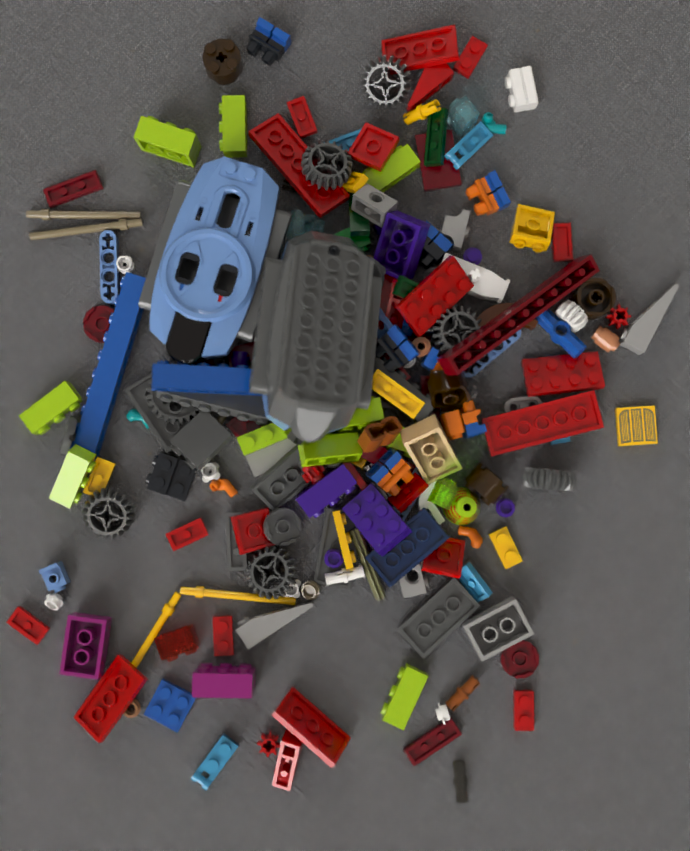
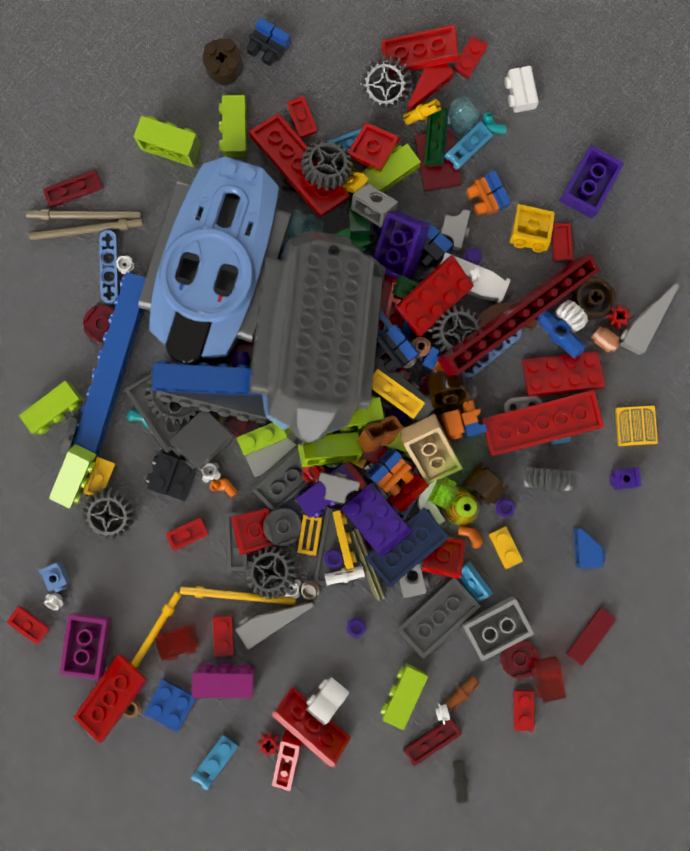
none -> yellow tile [297,514,322,556]
none -> white brick [305,677,350,725]
none -> light grey brick [319,472,360,504]
none -> dark purple plate [347,618,366,638]
none -> dark purple plate [389,407,407,425]
none -> clear red brick [531,656,566,703]
none -> dark purple brick [559,145,624,219]
none -> dark red tile [565,607,617,667]
none -> blue slope [573,528,606,568]
none -> dark purple brick [609,467,642,490]

